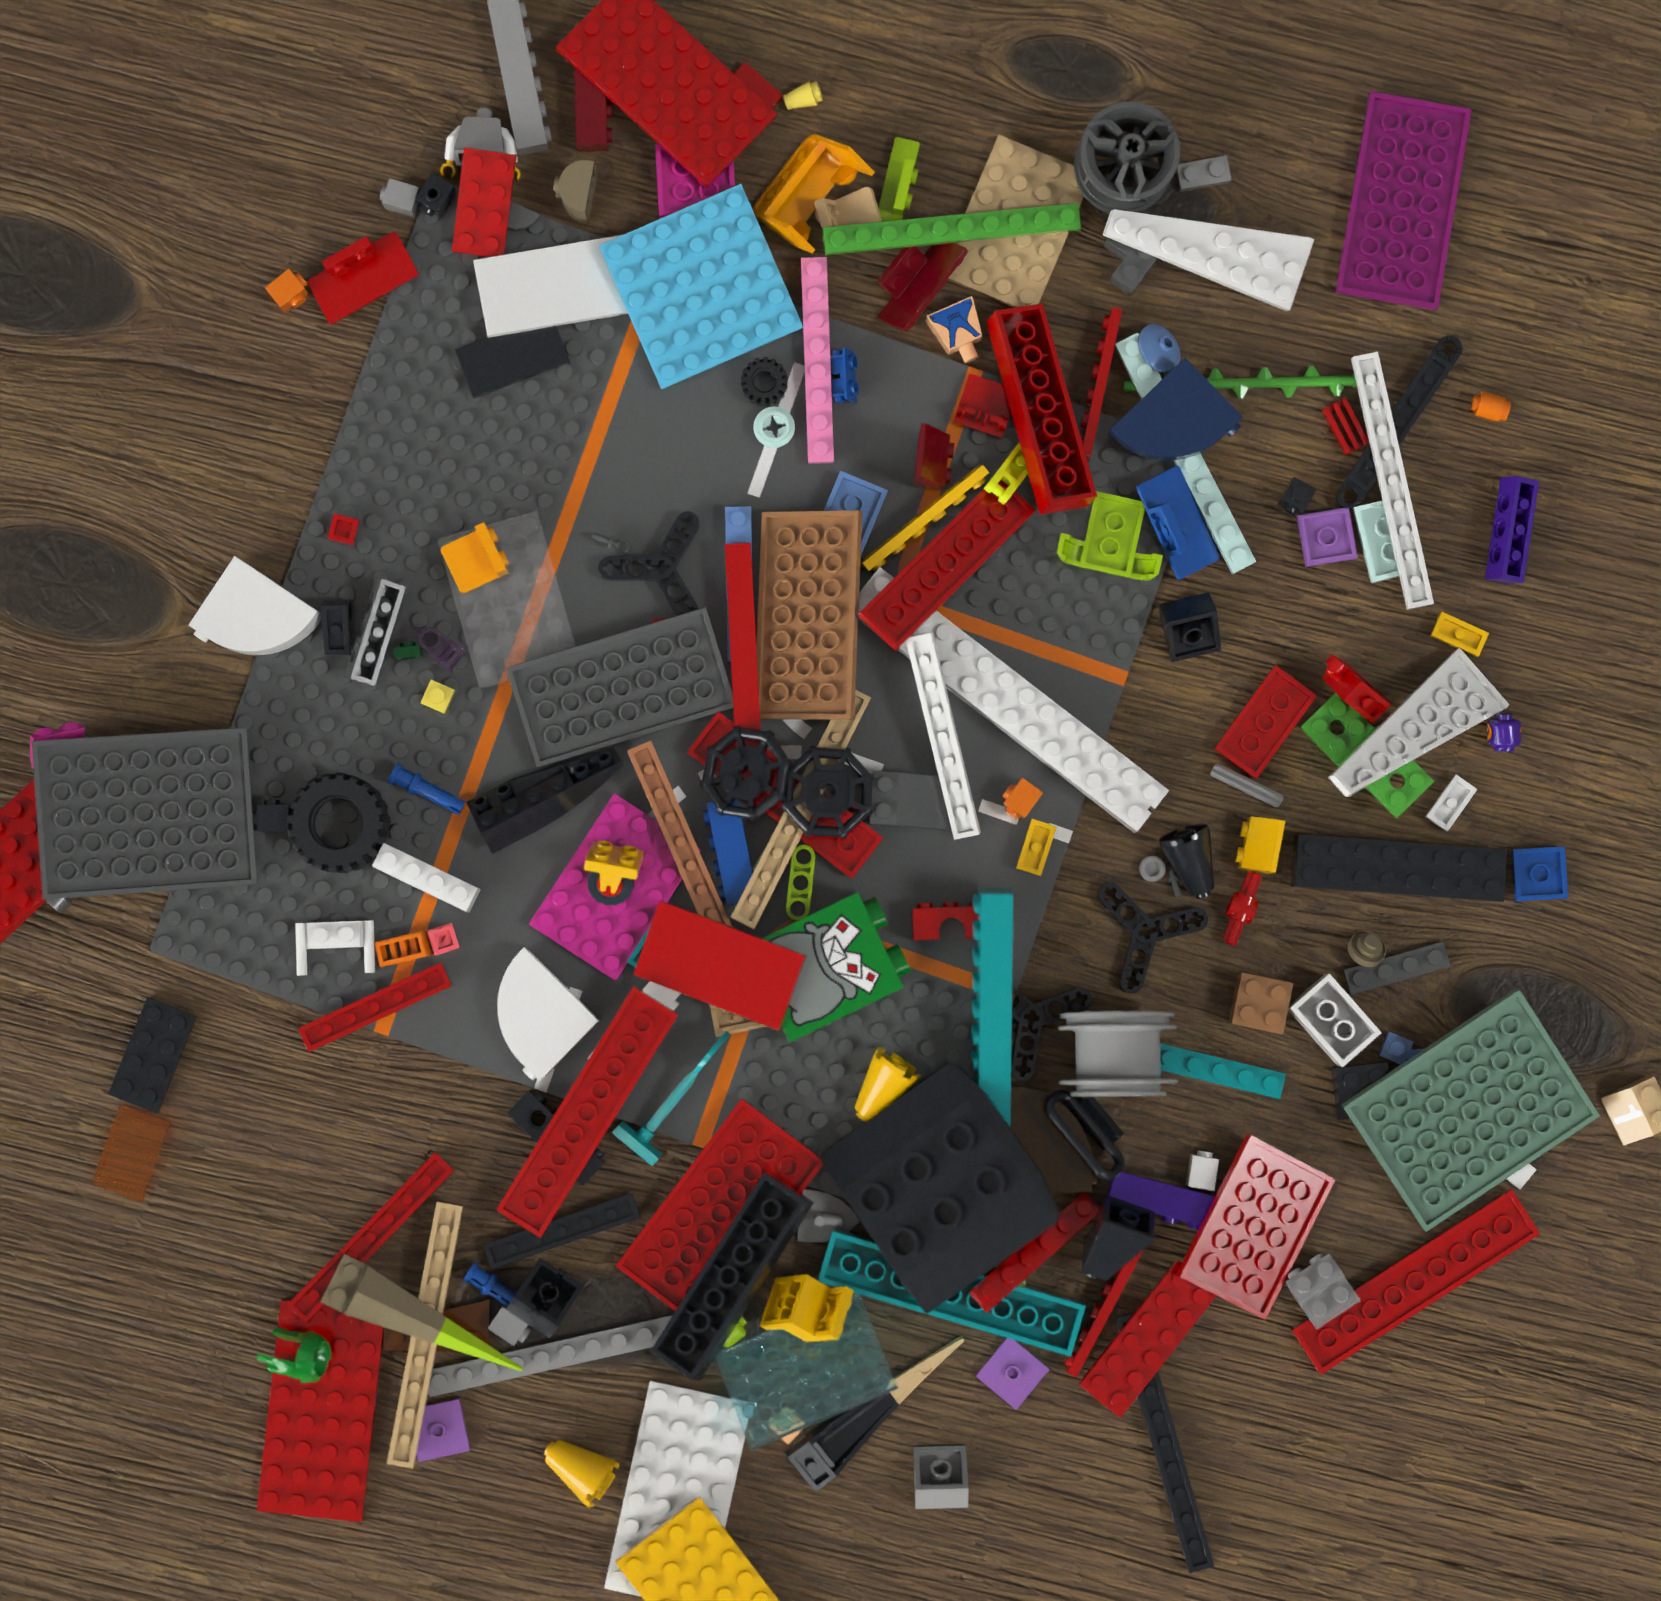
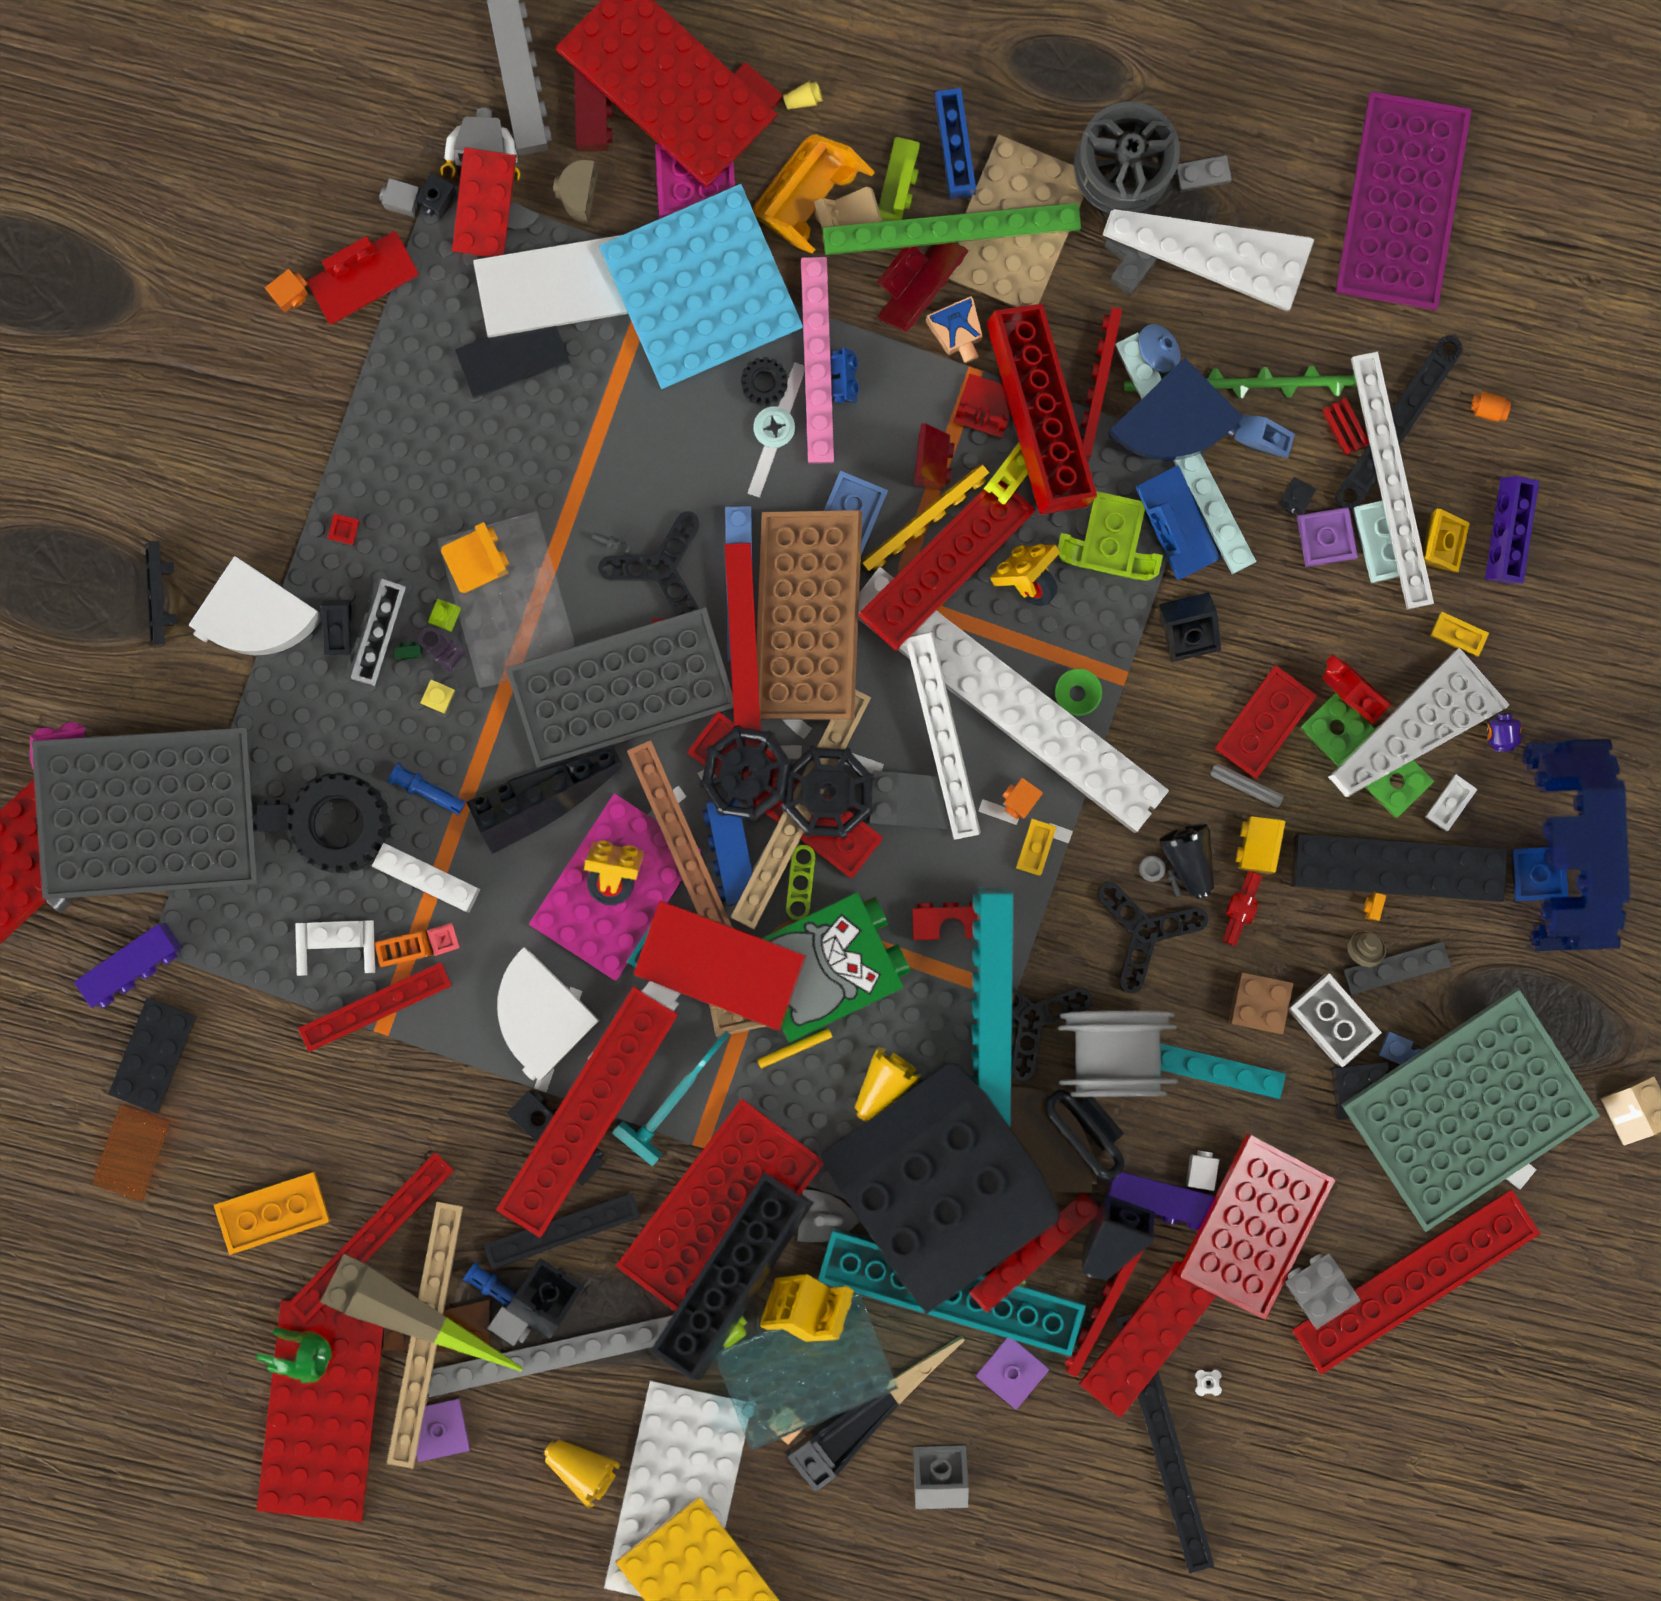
none -> dark purple brick [74,923,183,1009]
none -> black hinge [145,541,177,648]
none -> light orange plate [214,1172,331,1255]
none -> lime plate [427,599,461,632]
none -> yellow bar [757,1028,832,1069]
none -> blue brick [935,88,976,200]
none -> yellow plate [990,544,1060,606]
none -> bright green piece [1055,669,1102,716]
none -> white plate [1195,1370,1222,1396]
none -> medium blue slope [1234,415,1295,458]
none -> light orange plate [1363,893,1386,921]
none -> yellow slope [1422,509,1470,573]
none -> clear blue brick [1522,739,1630,951]

